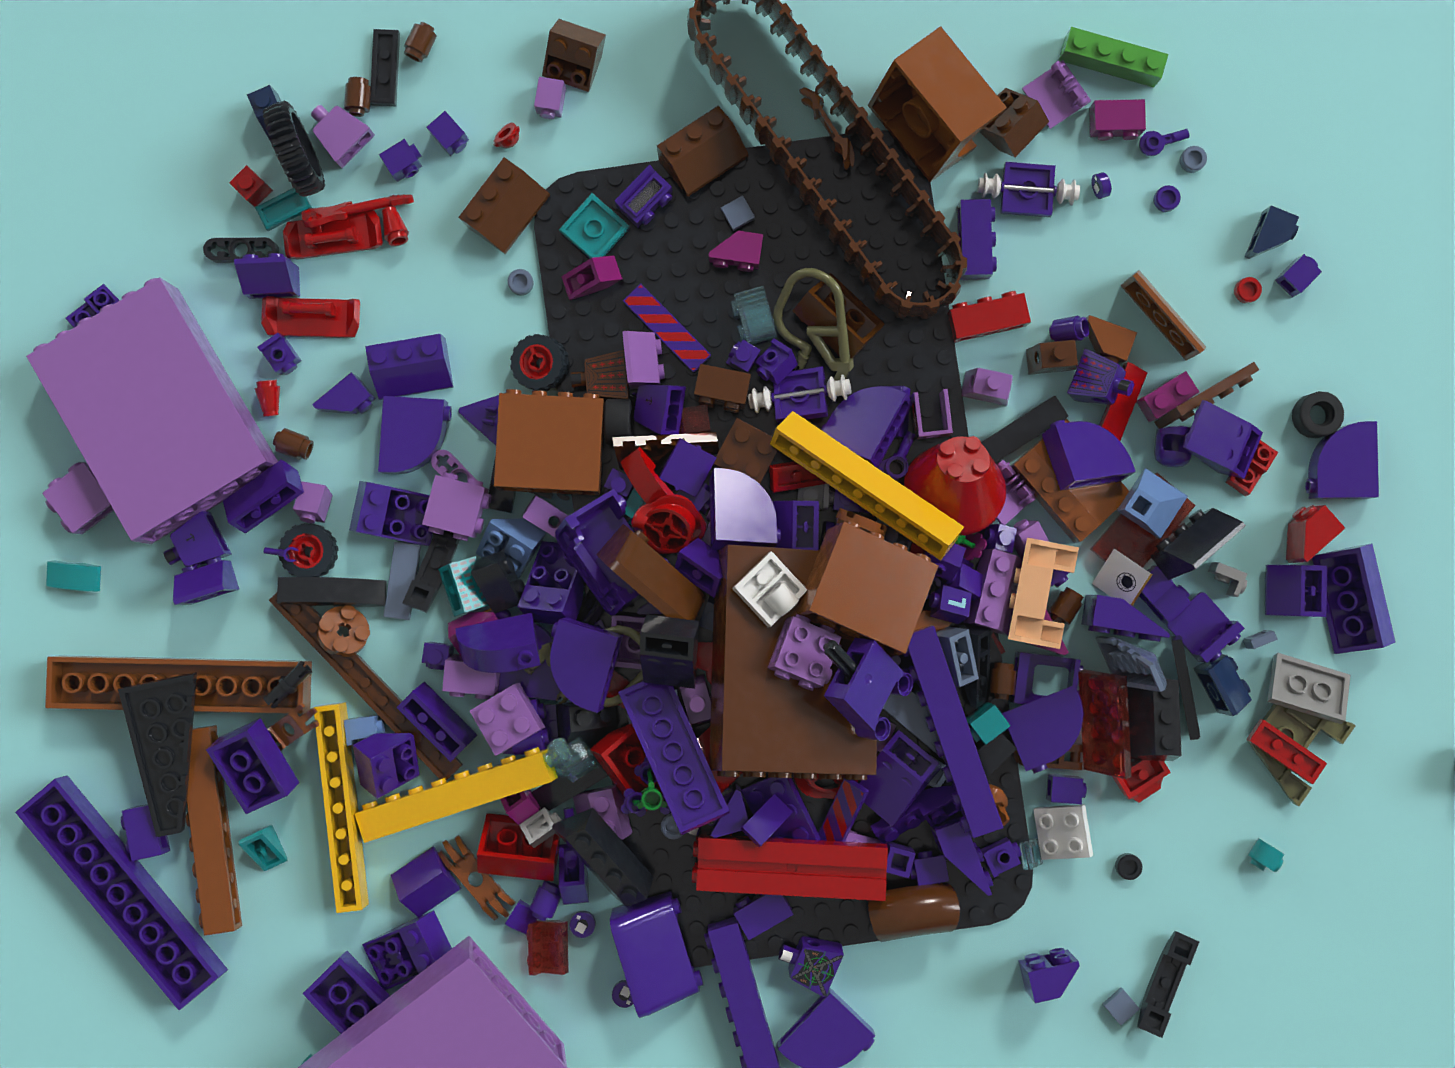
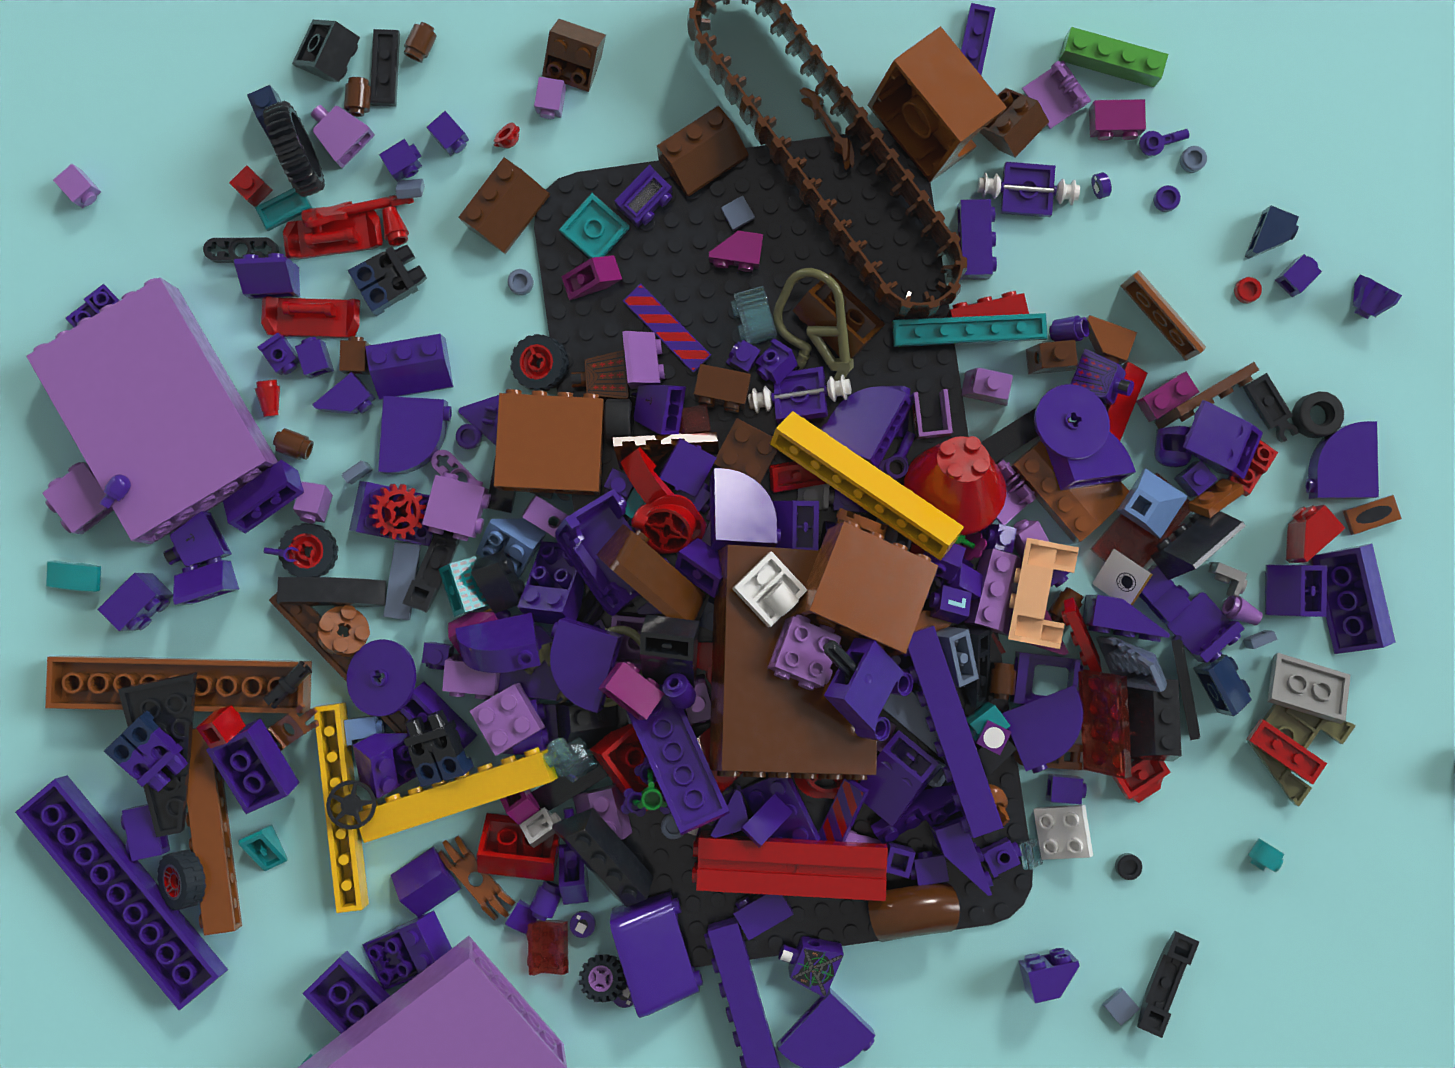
none -> medium lavender brick [53,164,101,208]
none -> dark purple brick [97,573,173,631]
none -> dark purple cylinder [100,474,131,509]
none -> dark purple hips [104,711,188,792]
none -> black wheel [157,850,206,910]
none -> red brick [196,705,246,749]
none -> black slope [292,19,360,82]
none -> dark purple brick [295,337,334,378]
none -> black wheel [326,780,376,829]
none -> reddish brown brick [339,336,371,375]
none -> sand blue tile [342,461,373,484]
none -> dark purple piece [347,639,416,717]
none -> black hips [348,245,427,317]
none -> red gear [369,484,426,539]
none -> sand blue tile [395,179,425,199]
none -> black hips [404,710,474,787]
none -> dark purple tile [456,424,482,449]
none -> black wheel [579,954,628,1003]
none -> magenta brick [598,662,664,720]
none -> dark purple brick [663,673,696,709]
none -> teal tile [893,313,1047,347]
none -> dark purple plate [961,3,996,75]
none -> tile [975,720,1011,755]
none -> dark purple piece [1034,384,1110,460]
none -> red plate [1061,597,1102,674]
none -> dark purple brick [1174,460,1218,498]
none -> dark orange plate [1189,478,1244,518]
none -> medium lavender cone [1222,596,1263,625]
none -> black plate [1243,373,1299,443]
none -> dark orange tile [1343,495,1402,535]
none -> dark purple brick [1353,274,1402,319]

